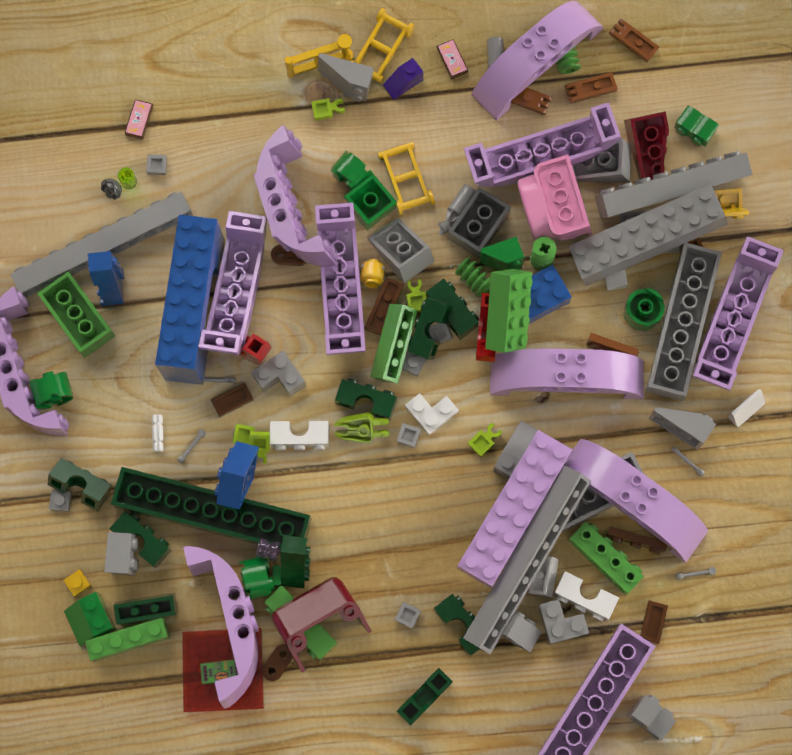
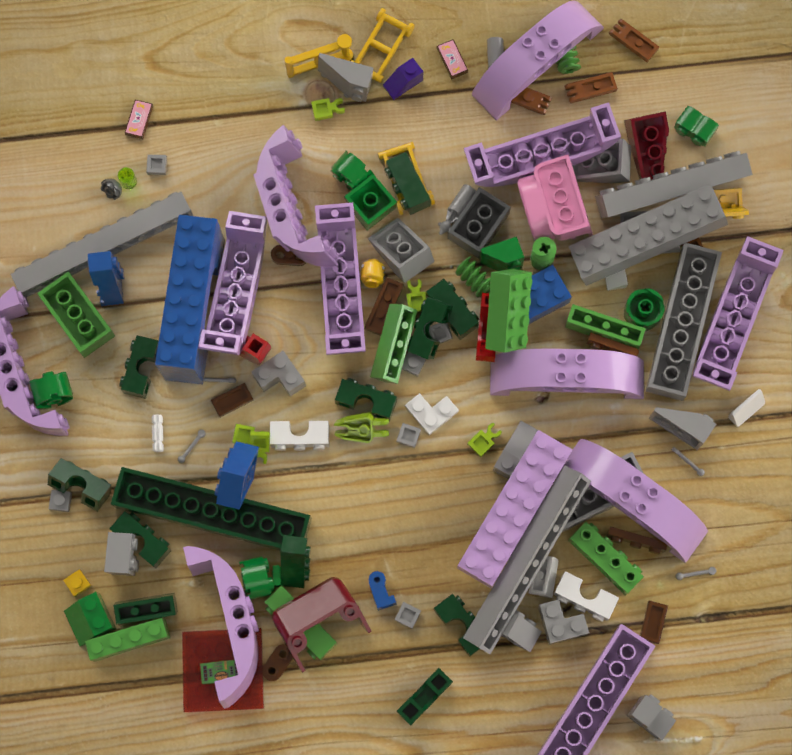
clear purple wheel [256,538,281,562] -> none
none -> dark green arch [119,335,159,399]
none -> blue leg [368,571,397,611]
none -> dark green brick [384,152,430,215]
none -> bright green brick [565,304,646,349]

